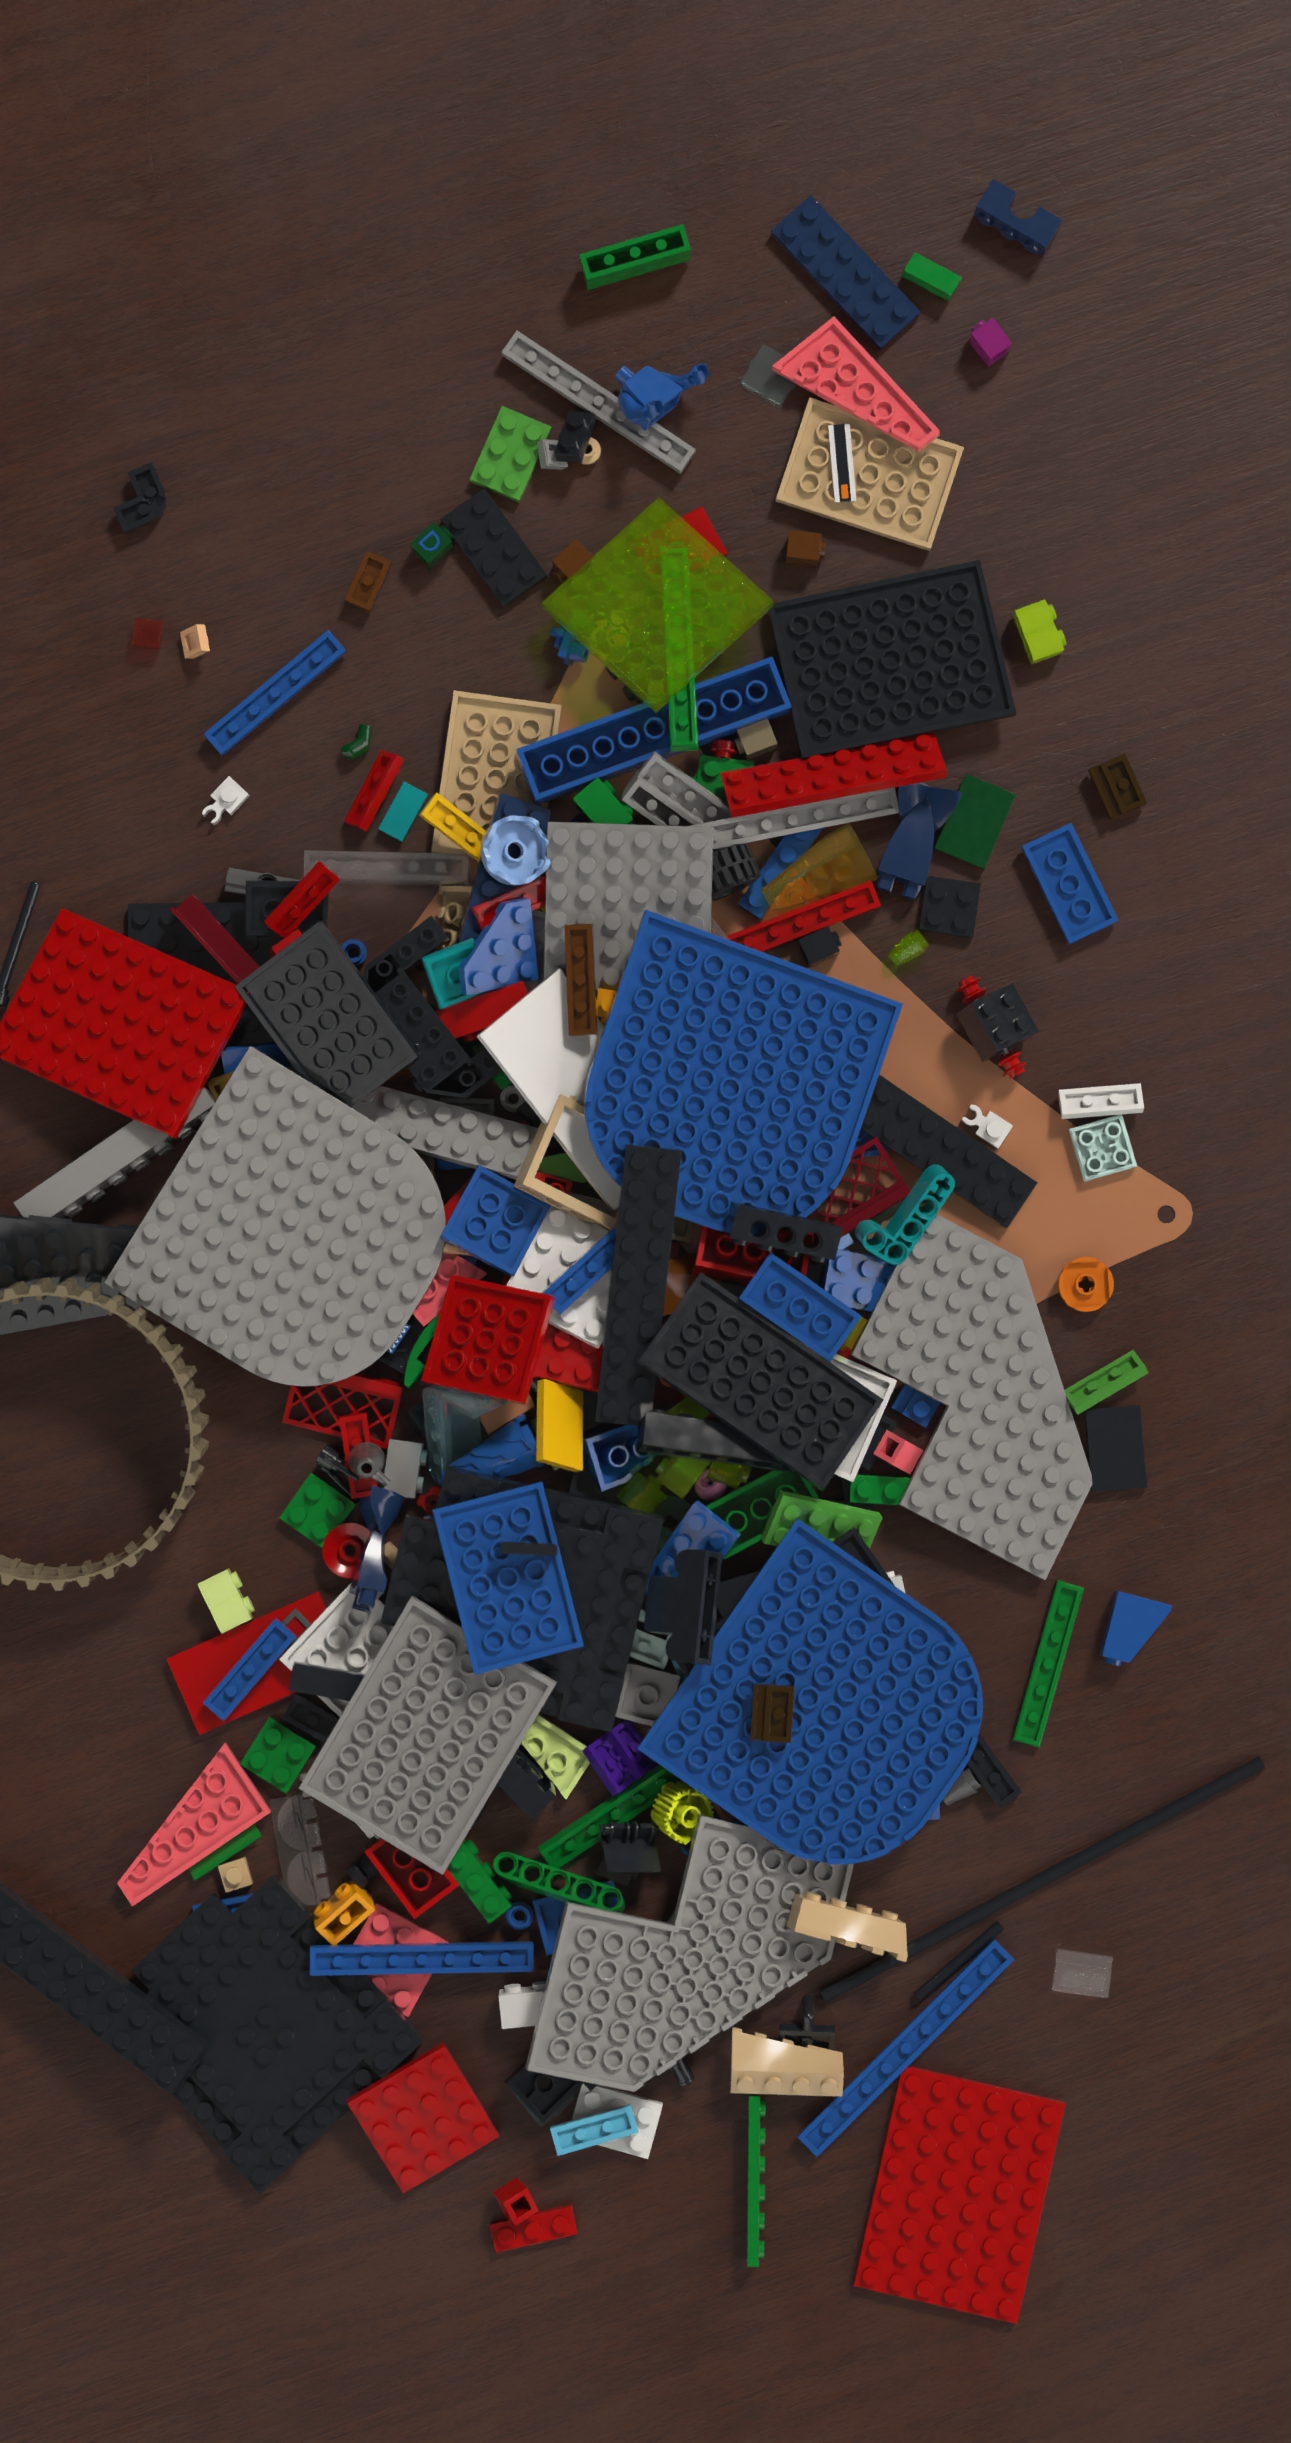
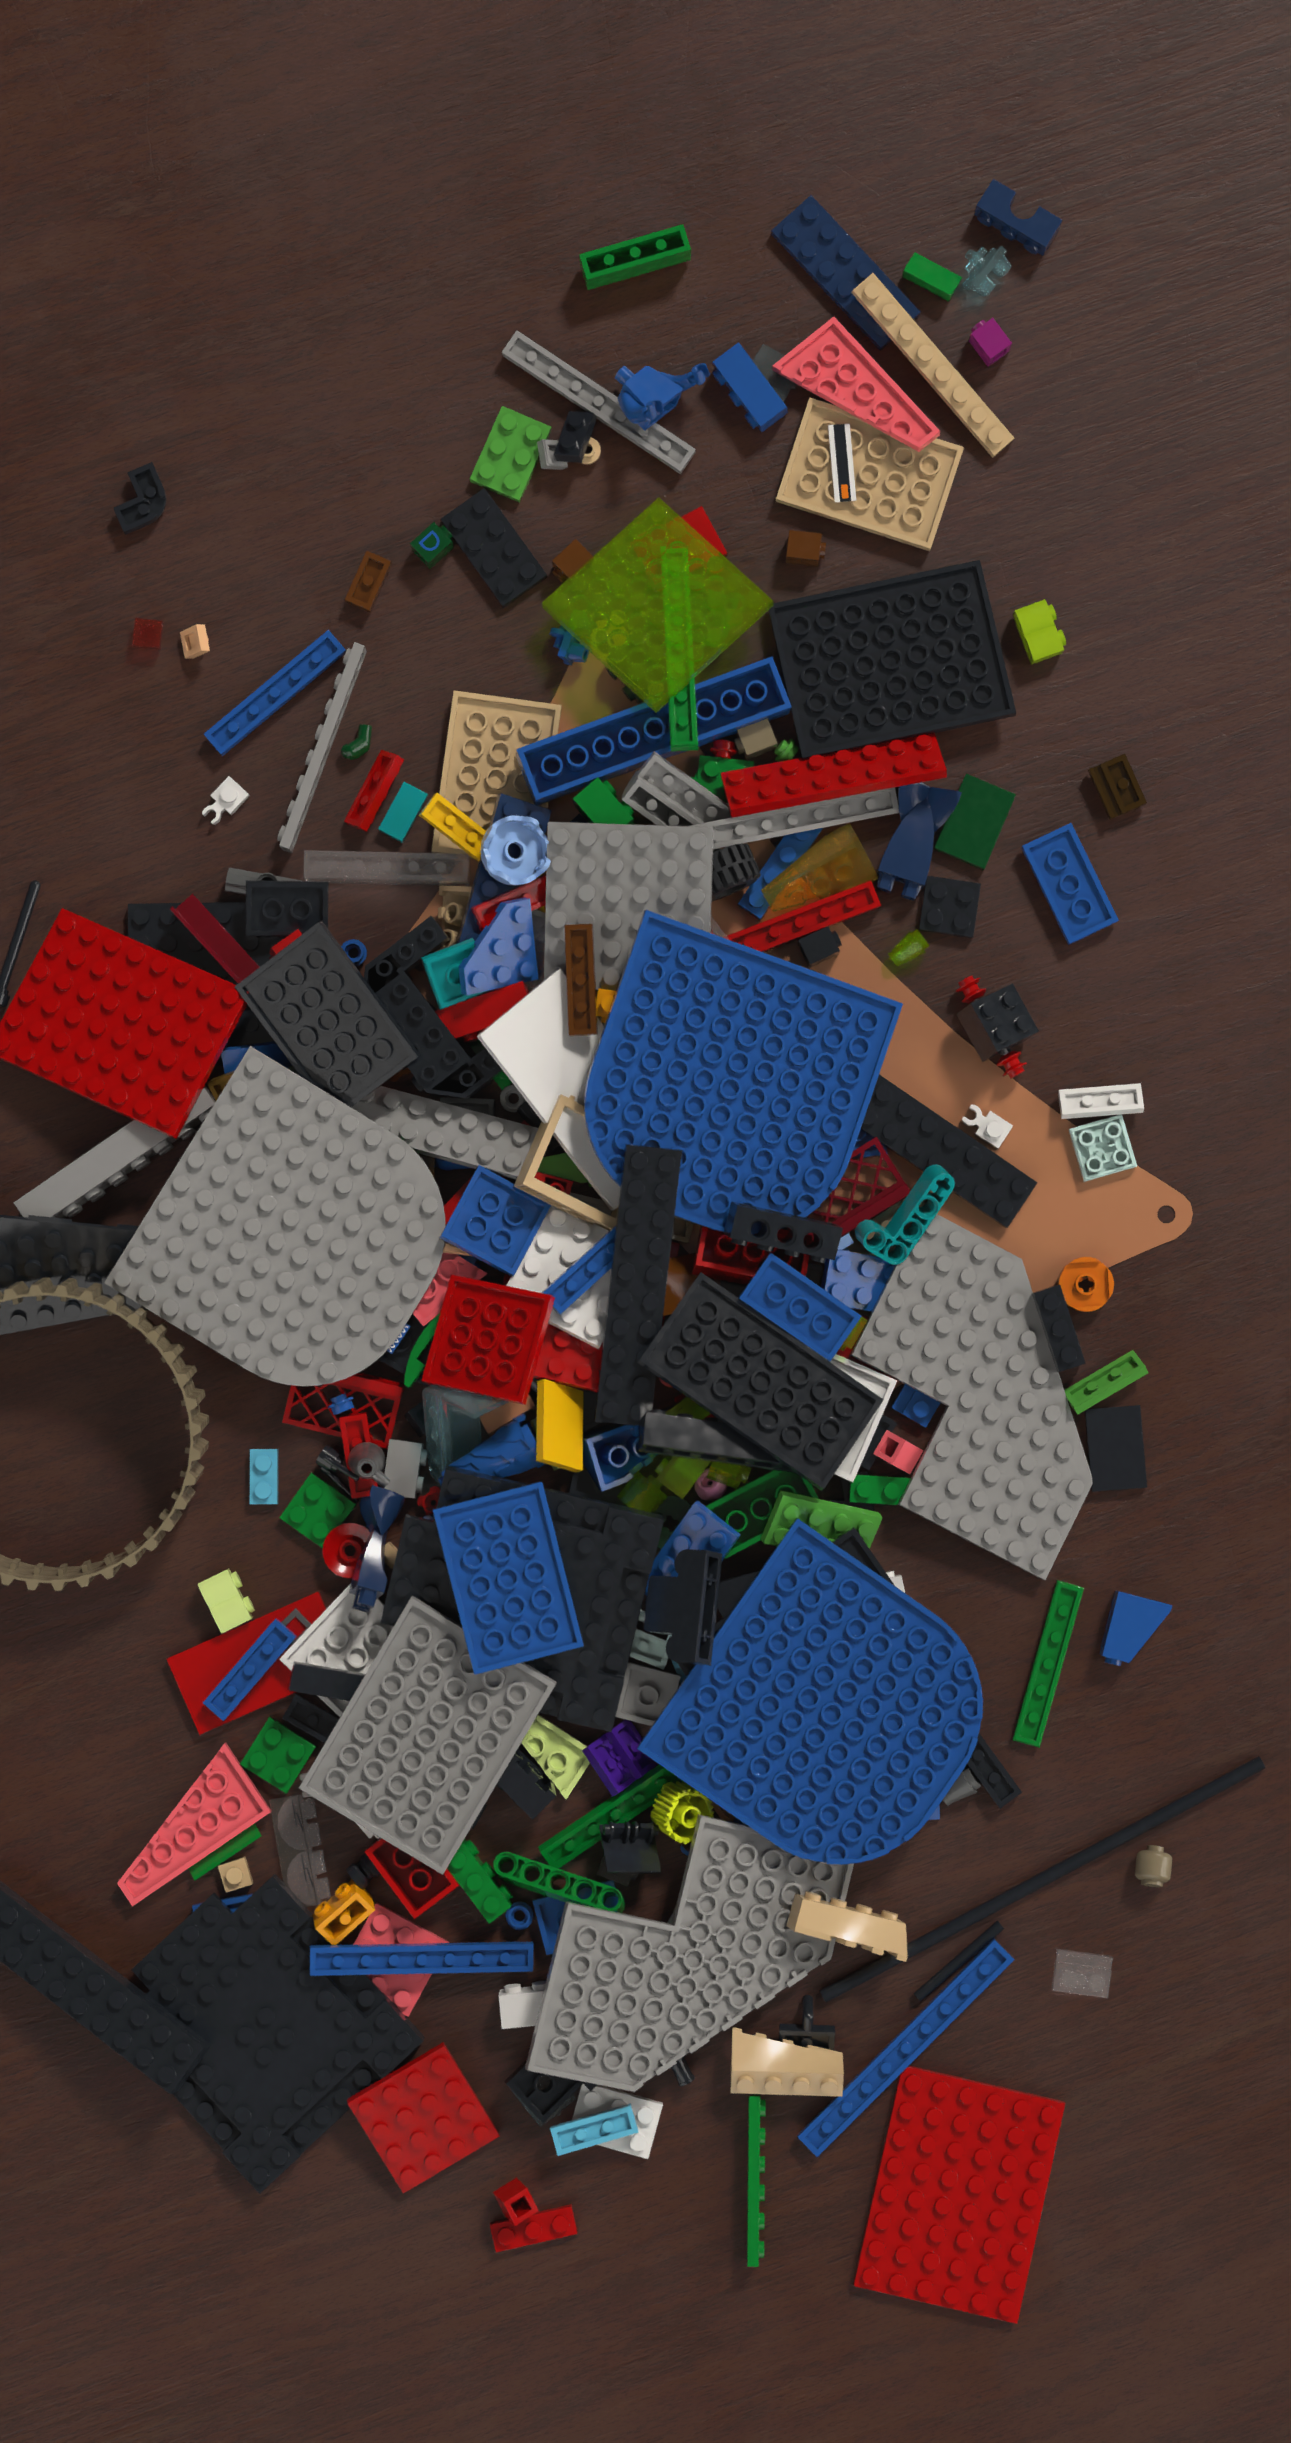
red plate [264,861,340,938] -> none
black tile [499,1541,558,1556] -> none
dark brown plate [750,1683,795,1743] -> none
none -> medium azure plate [250,1449,278,1504]
none -> light grey plate [277,642,367,853]
none -> blue plate [328,1393,354,1415]
none -> blue brick [712,342,788,432]
none -> bright green plate [774,739,799,762]
none -> tan plate [851,273,1014,458]
none -> clear light blue hips [962,246,1012,297]
none -> black brick [1032,1285,1086,1372]
none -> dark tan head [1135,1845,1172,1887]

